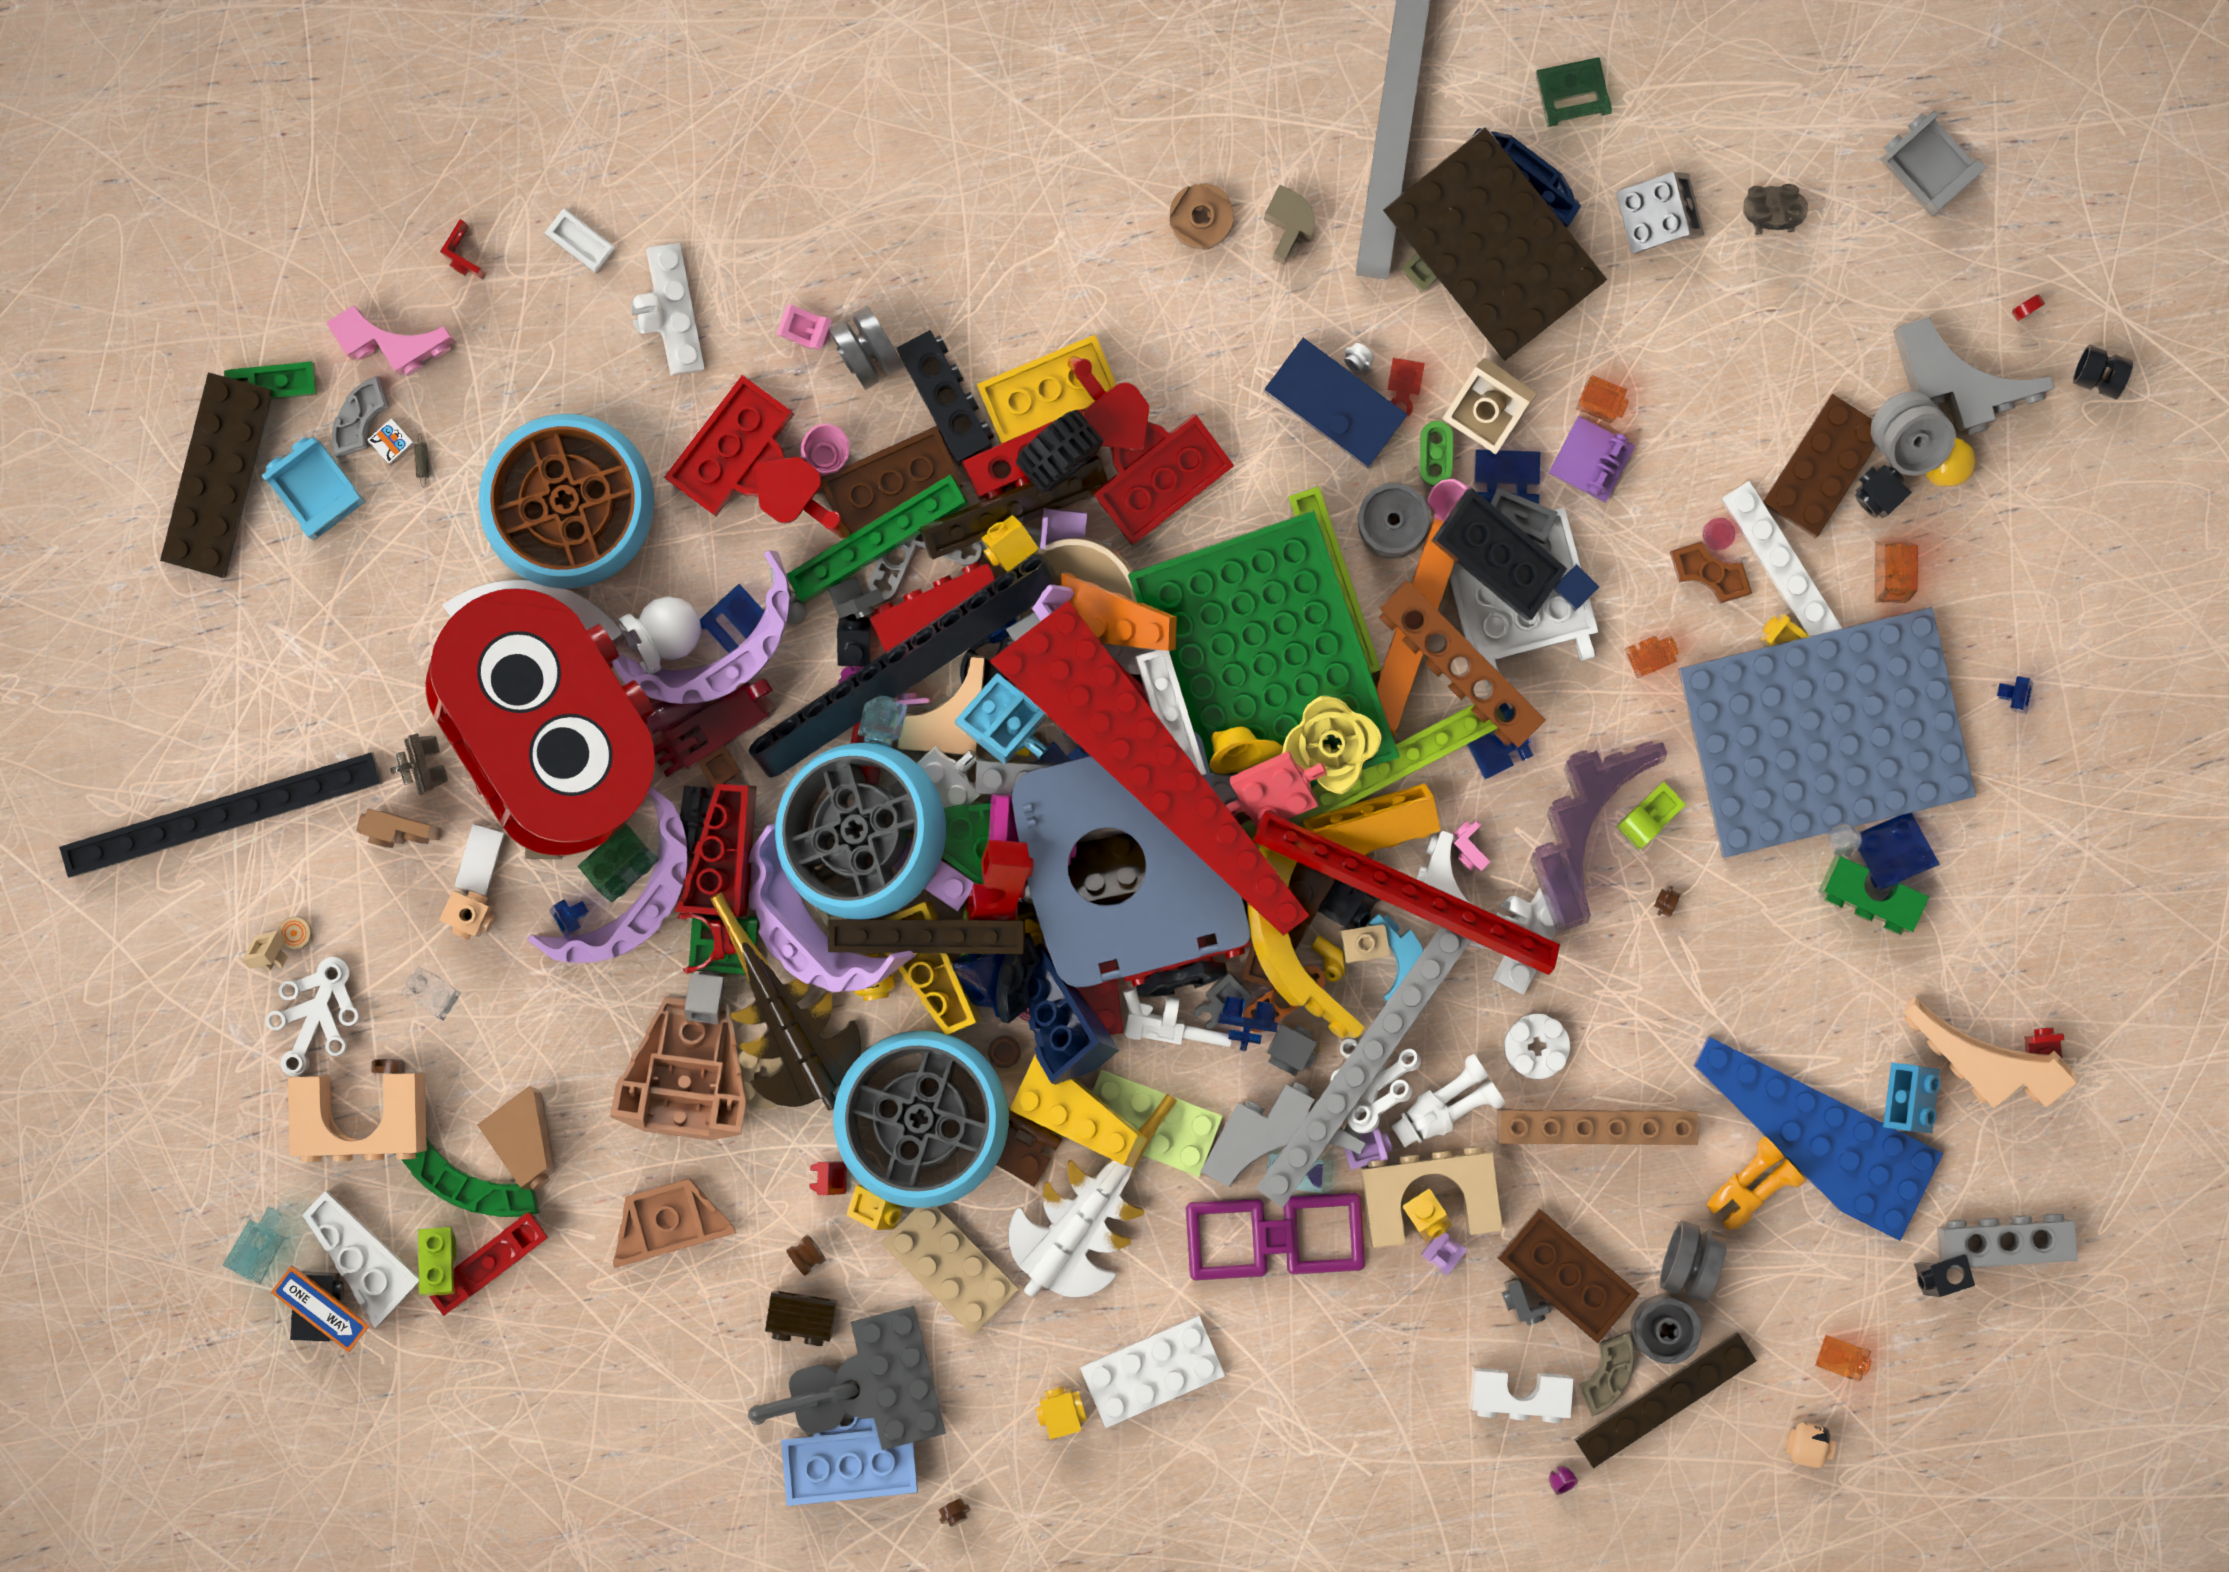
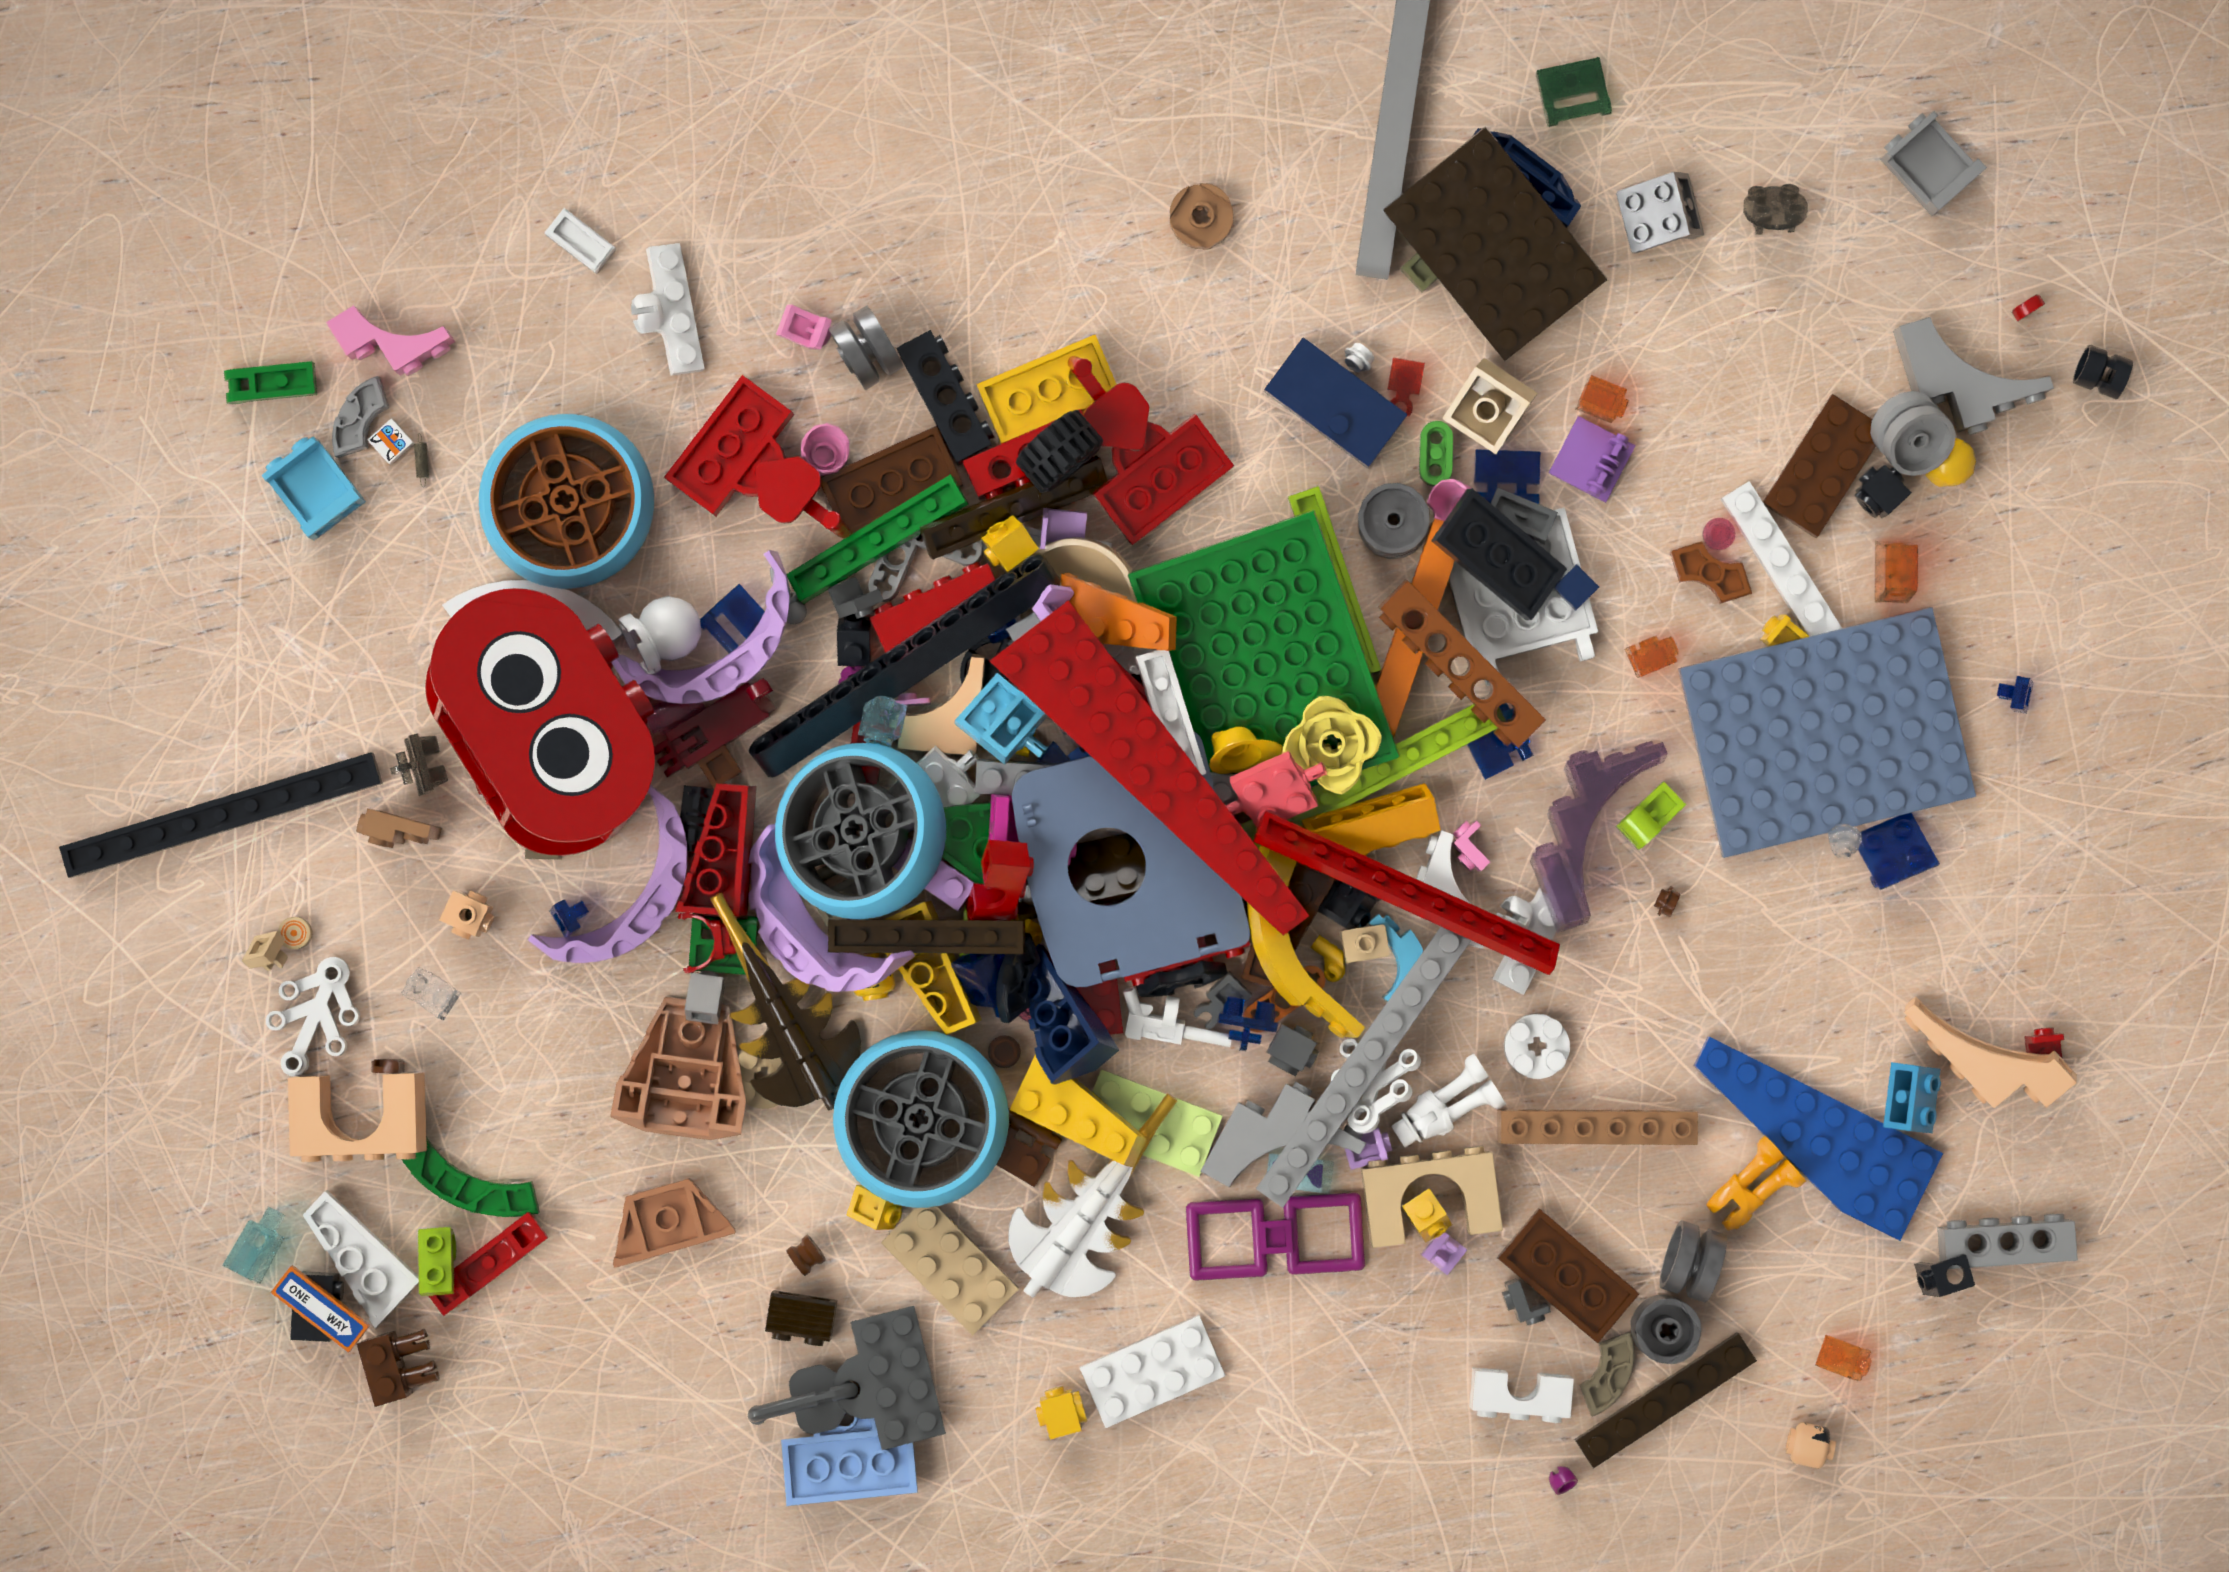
dark brown plate [160,372,274,578] -> none
red bracket [440,219,485,279] -> none
white tile [454,824,505,896] -> none
medium nougat slope [477,1086,555,1191] -> none
clear green bracket [577,823,659,902] -> none
red tile [809,1161,847,1195] -> none
reddish brown plate [938,1499,971,1527] -> none
dark tan brick [1264,184,1315,265] -> none
green arch [1818,856,1929,936] -> none
none -> reddish brown brick [356,1329,440,1407]

